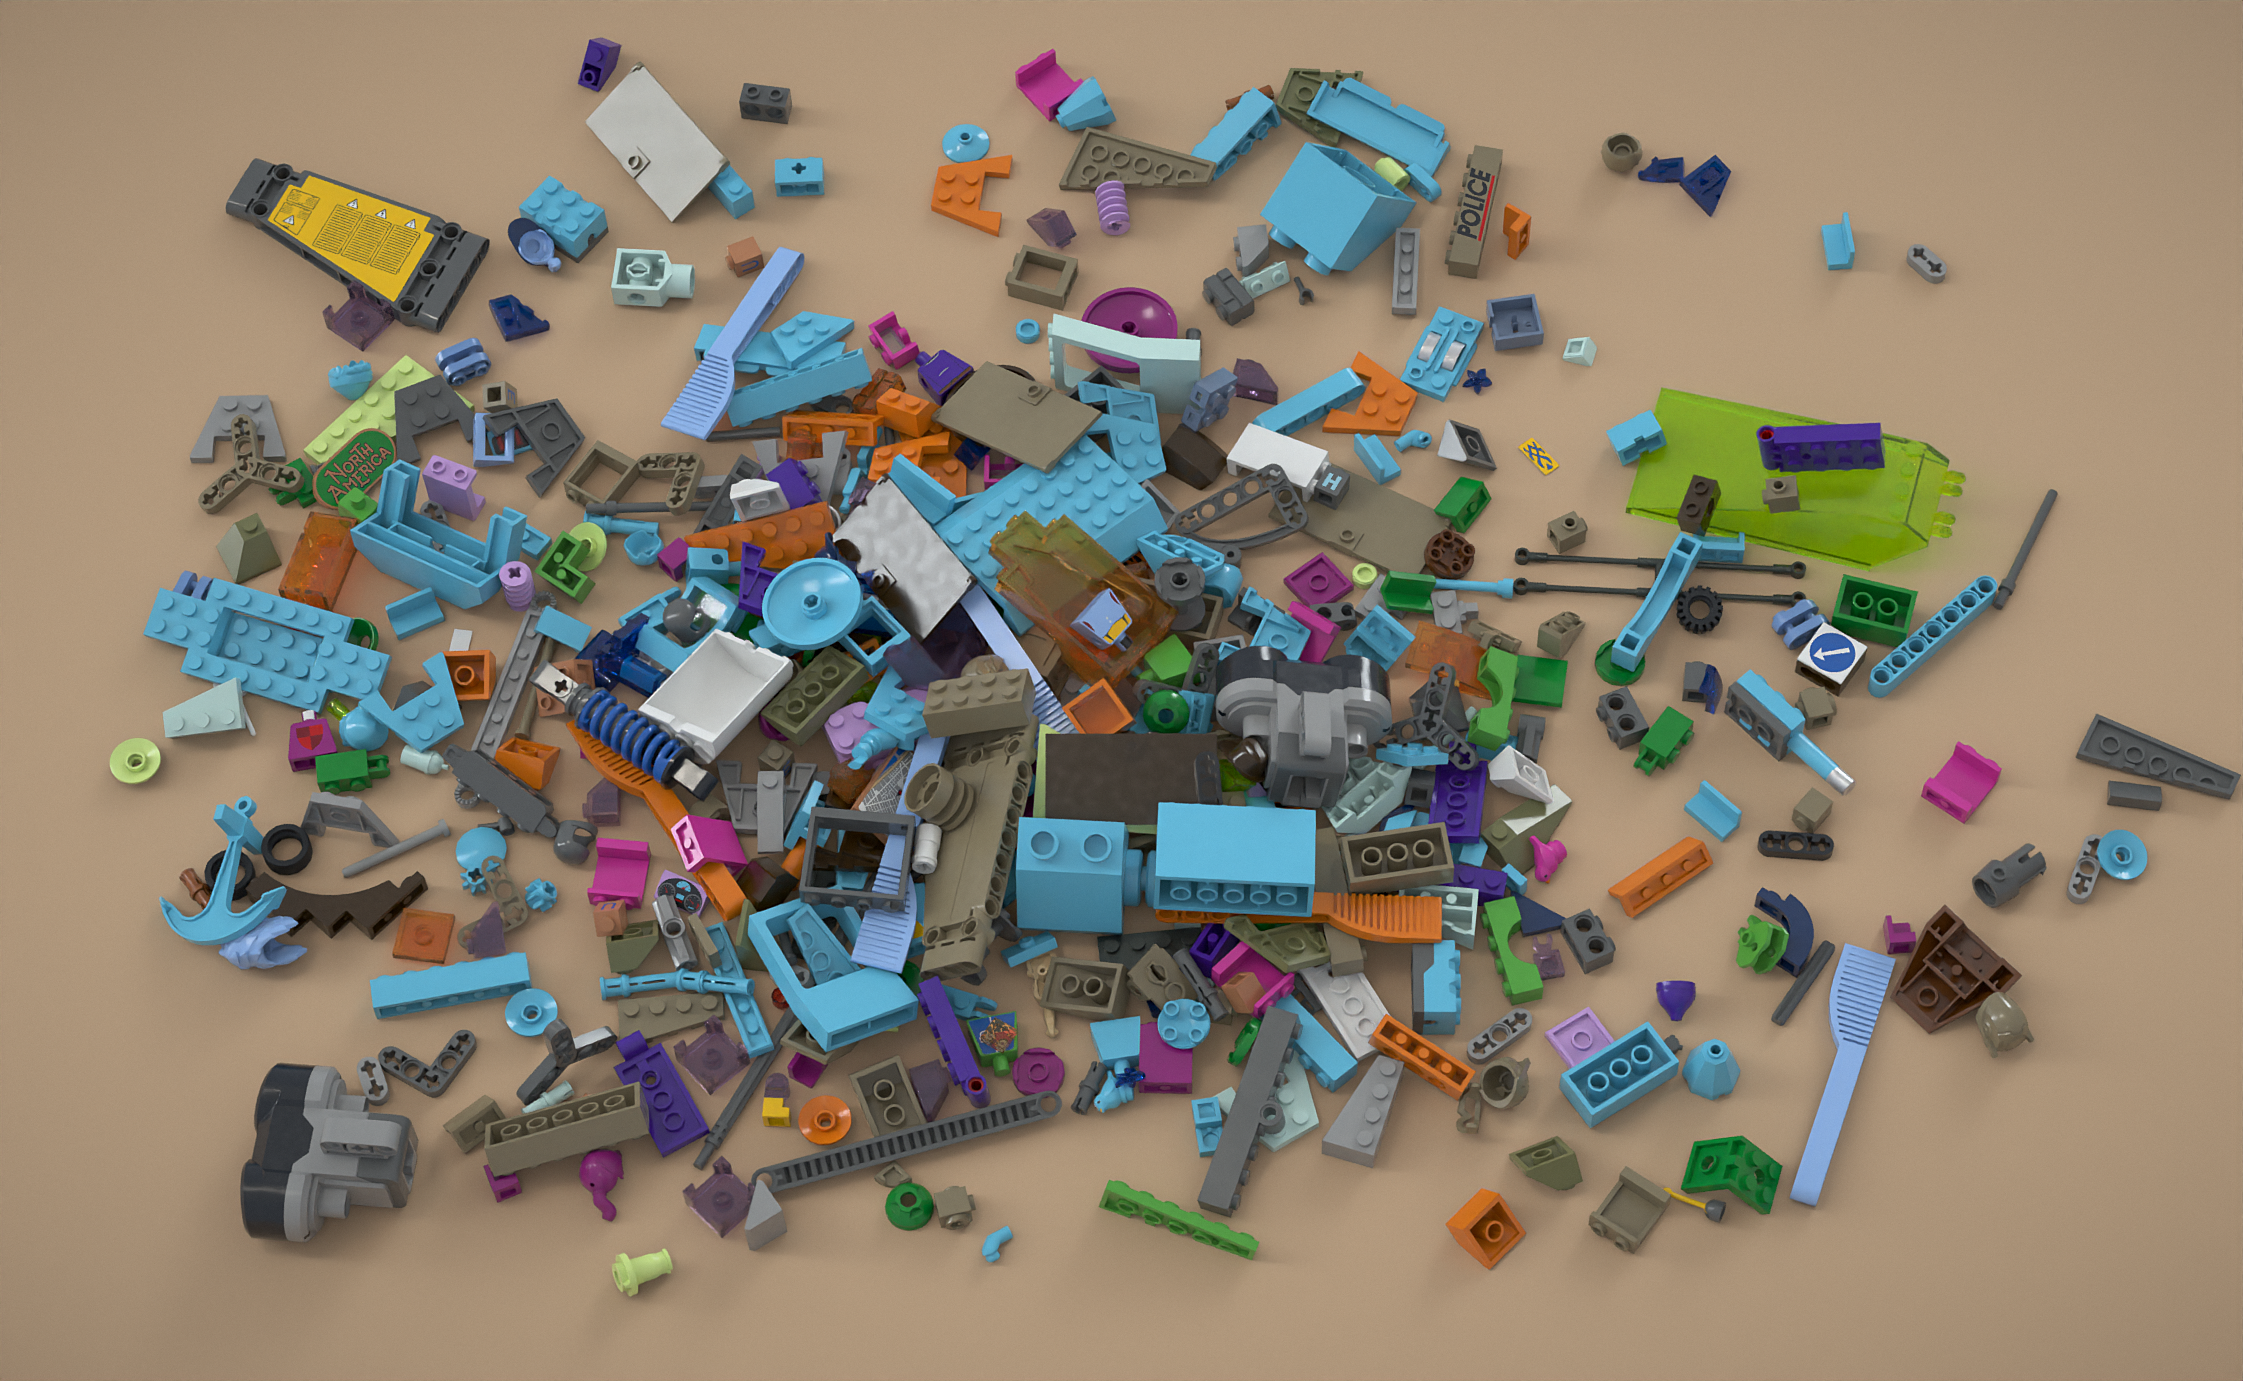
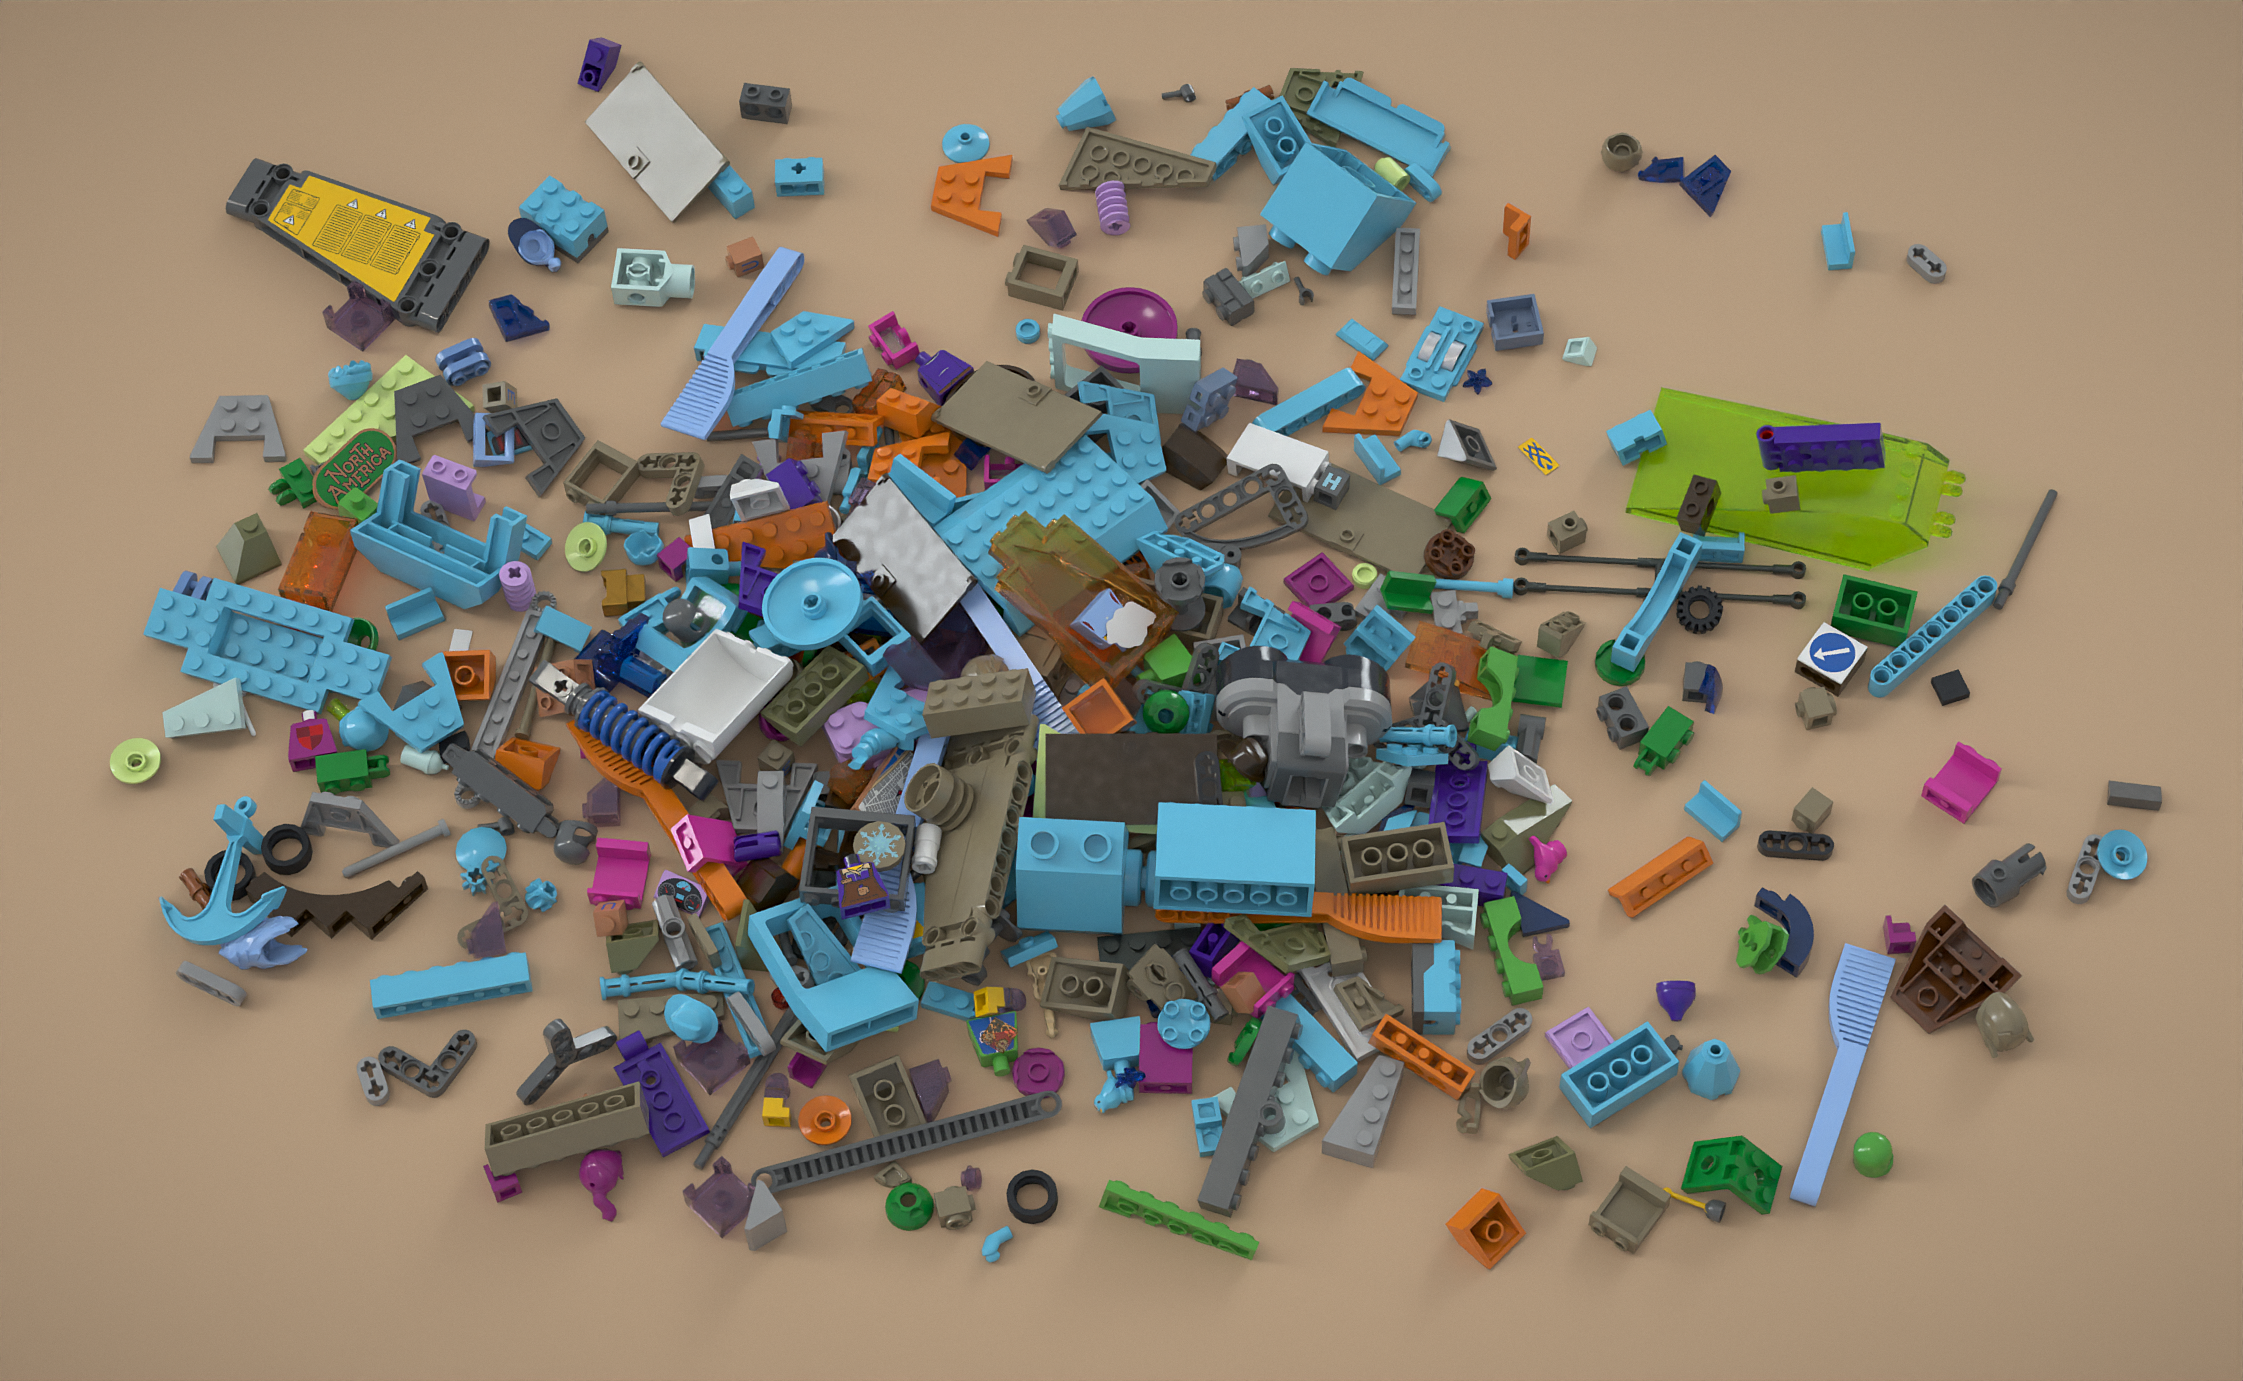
dark tan piece [198,414,304,514] -> none
piece [240,1062,419,1243] -> none
clear orange plate [392,908,455,964] -> none
dark tan panel [443,1095,507,1153] -> none
medium azure dish [505,988,558,1037] -> none
light aqua pin [521,1080,575,1113] -> none
bright green brick [534,531,596,604] -> none
yellowish green piece [612,1248,673,1296] -> none
dark purple hinge [917,976,991,1109] -> none
dark pink panel [1015,49,1084,122] -> none
dark grey pin [1071,1061,1107,1115] -> none
dark tan brick [1445,145,1503,279] -> none
dark grey brick [1560,908,1616,974] -> none
piece [1724,669,1856,796] -> none
medium blue brick [1771,599,1831,650] -> none
dark grey axle [1771,940,1835,1026] -> none
dark grey wing [2076,713,2241,800] -> none
none -> light grey beam [176,961,247,1006]
none -> black piece [439,730,471,764]
none -> pearl gold piece [601,569,646,617]
none -> medium azure piece [664,994,718,1044]
none -> white sticker [689,514,715,549]
none -> light grey beam [727,991,776,1056]
none -> dark purple arm [733,830,782,862]
none -> medium azure bracket [768,406,804,443]
none -> torso [837,854,890,920]
none -> dark tan tile [853,821,906,872]
none -> clear purple plate [961,1165,982,1192]
none -> yellow leg [973,987,1026,1018]
none -> black tyre [1006,1169,1058,1224]
none -> white sticker [1106,602,1156,648]
none -> dark grey hand [1162,84,1196,102]
none -> medium azure slope [1242,95,1311,186]
none -> dark tan wing [1333,976,1405,1032]
none -> medium azure tile [1336,318,1388,361]
none -> medium azure pin [1379,724,1457,748]
none -> bright green helmet [1853,1132,1894,1178]
none -> black piece [1931,669,1970,706]

